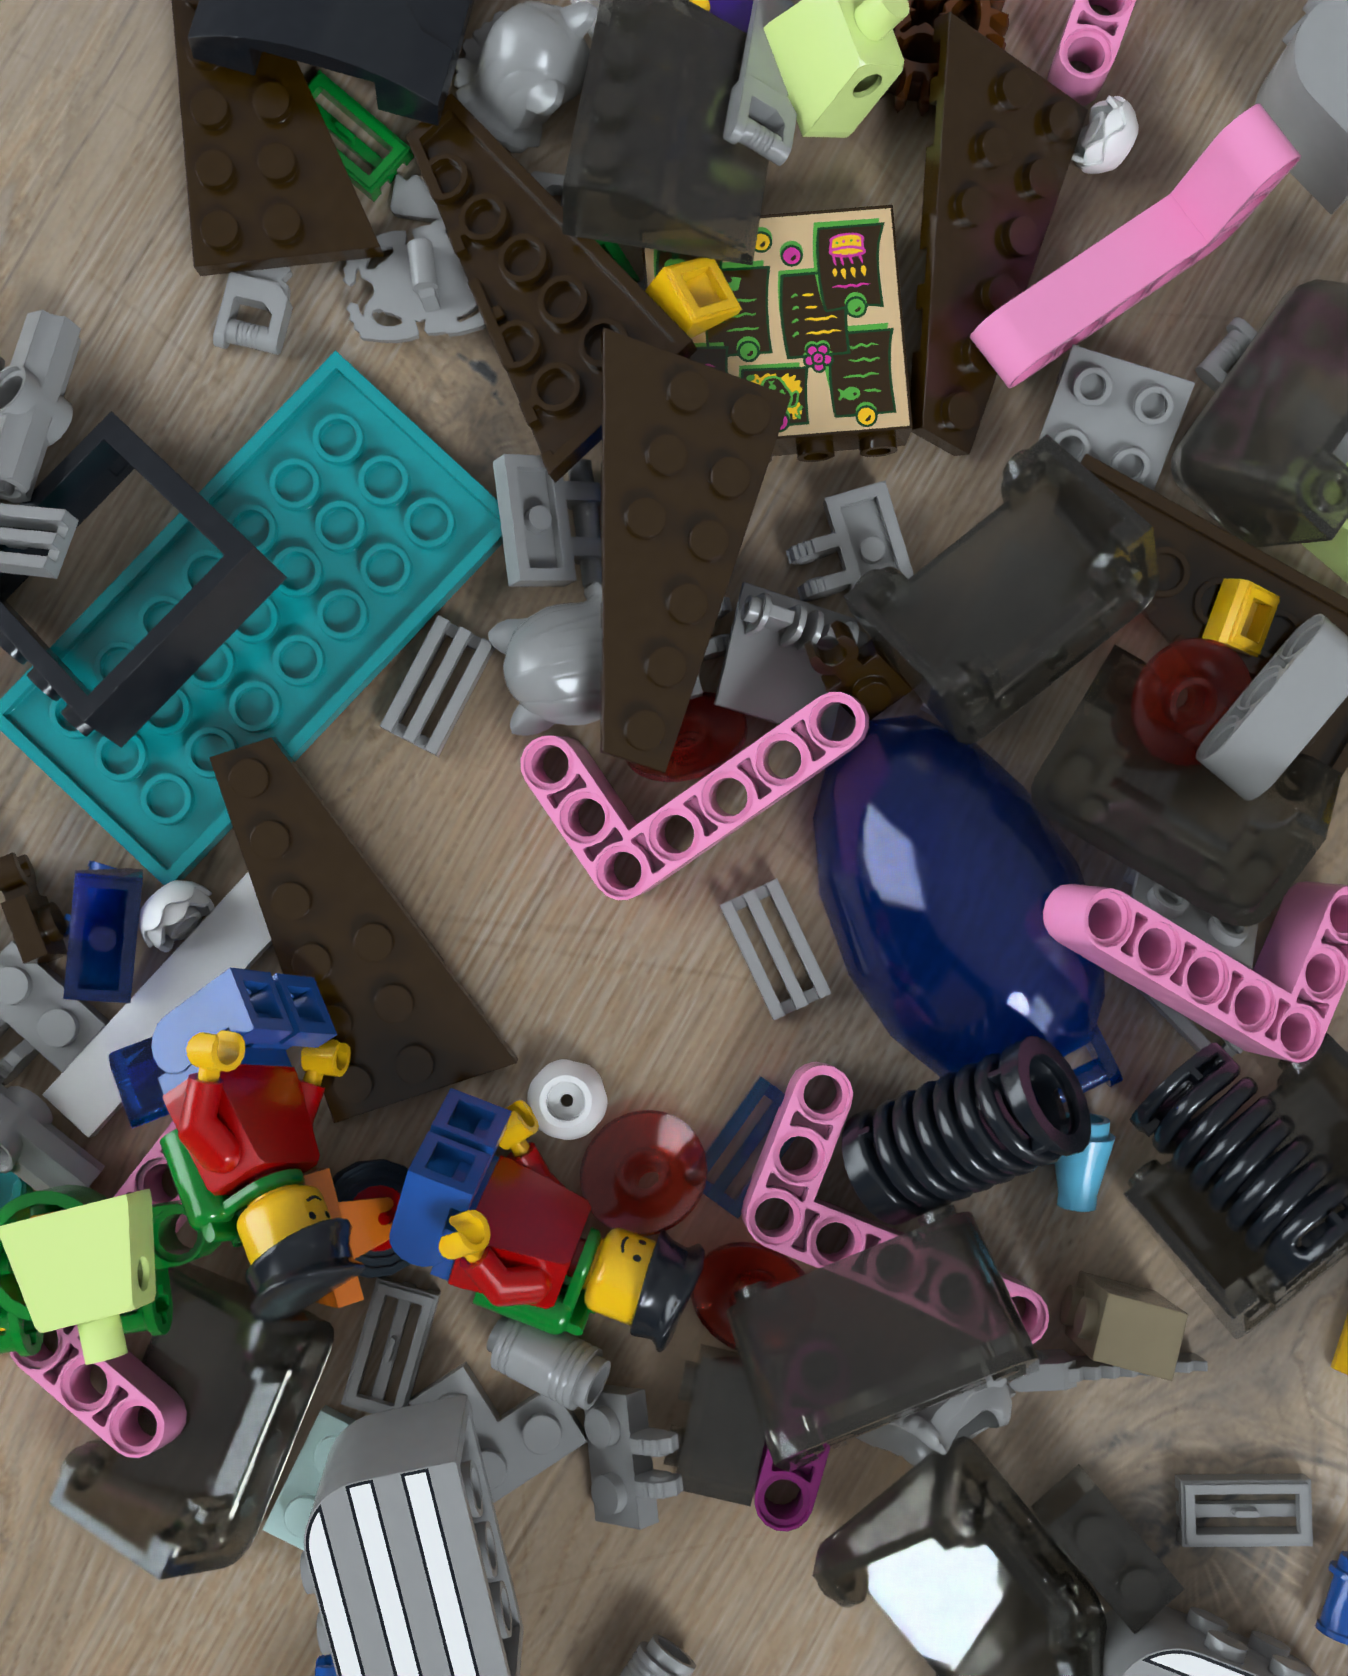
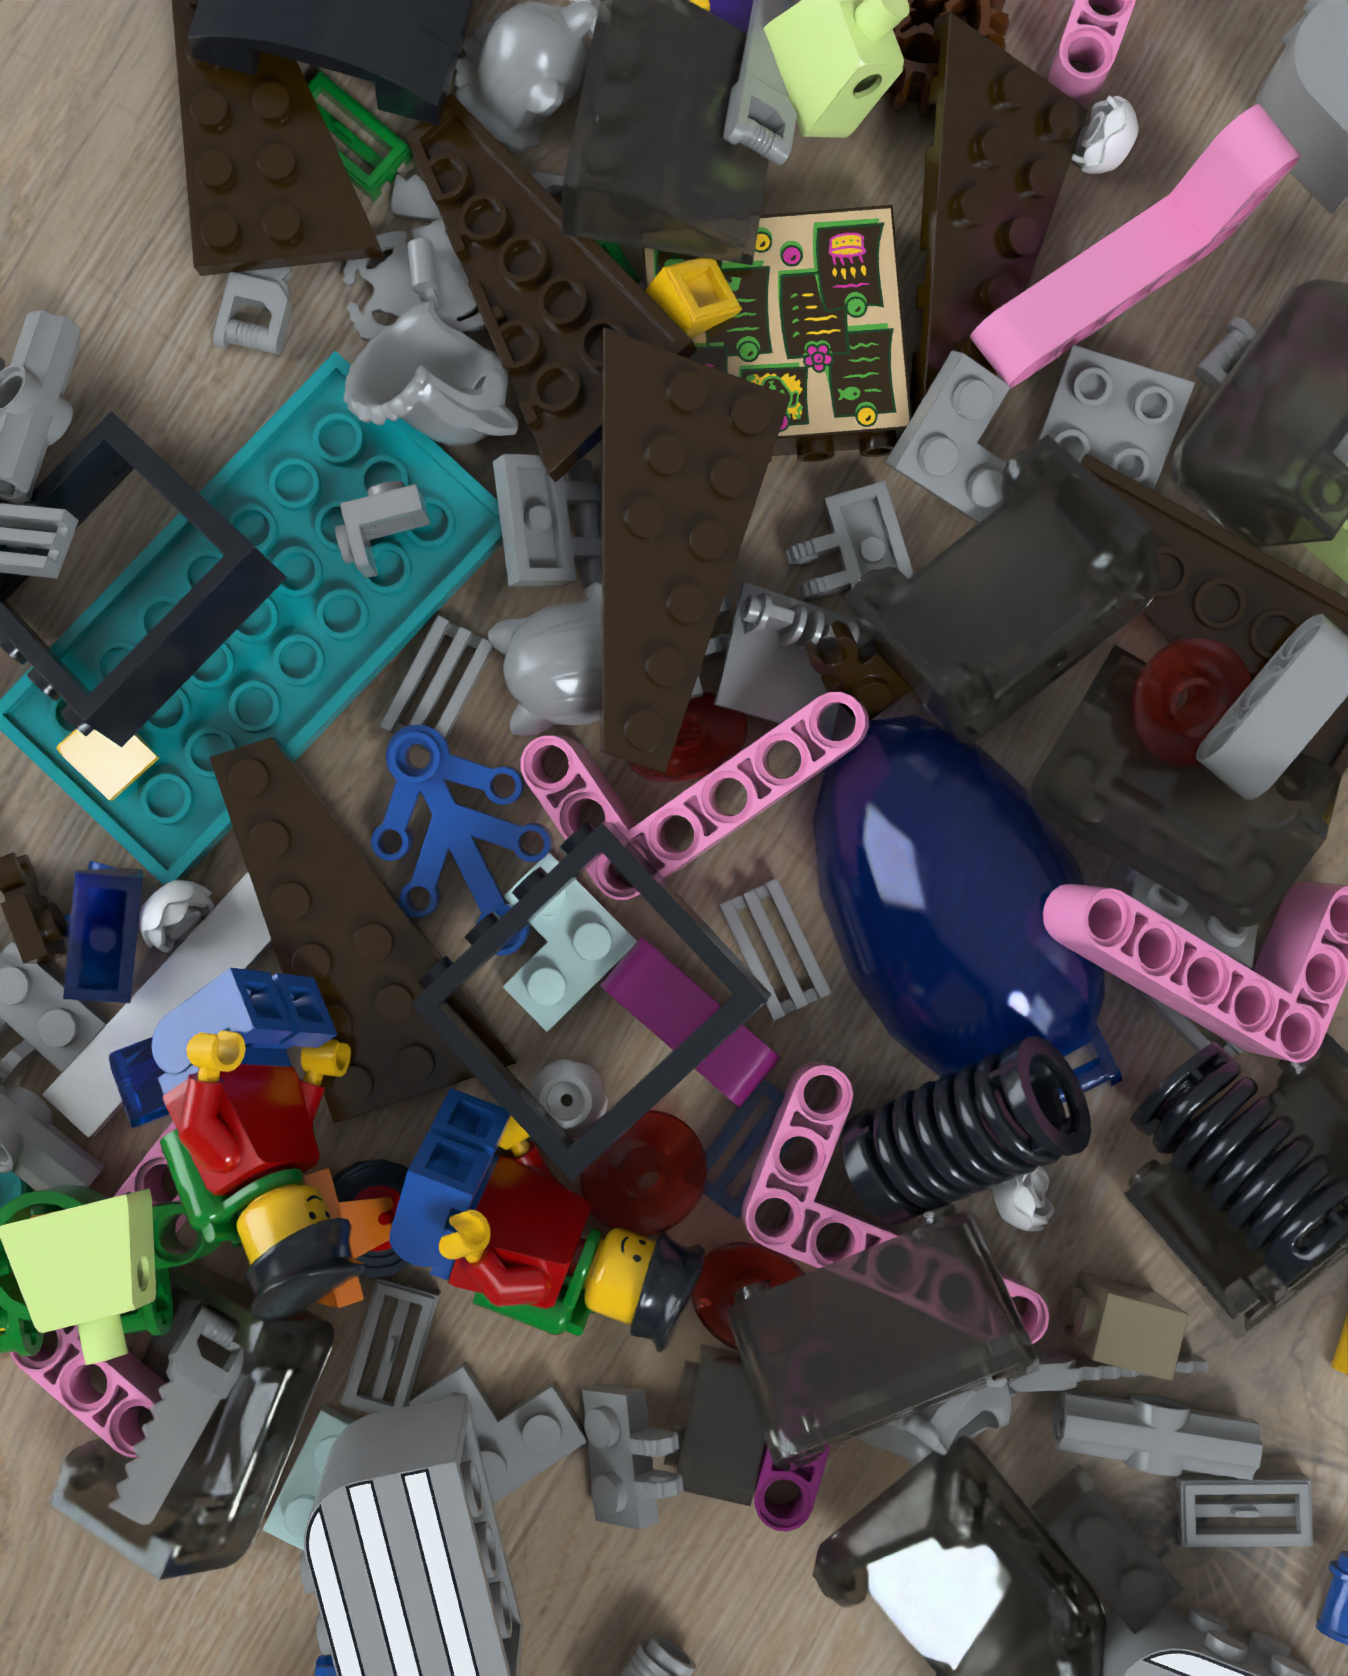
light grey head [487,1316,611,1410] -> none
medium azure cone [1054,1112,1116,1212] -> none
yellow slope [1201,579,1280,657] -> none
none -> slope [56,729,159,801]
none -> light grey piece [108,1303,261,1525]
none -> light grey bracket [335,481,431,578]
none -> light grey hair [343,300,519,446]
none -> blue plant [371,724,553,956]
none -> black window [410,822,772,1182]
none -> light aqua plate [503,853,637,1032]
none -> magenta beam [600,937,782,1107]
none -> light grey plate [885,350,1024,529]
none -> white plate [992,1166,1055,1231]
none -> light grey piece [1052,1390,1263,1480]

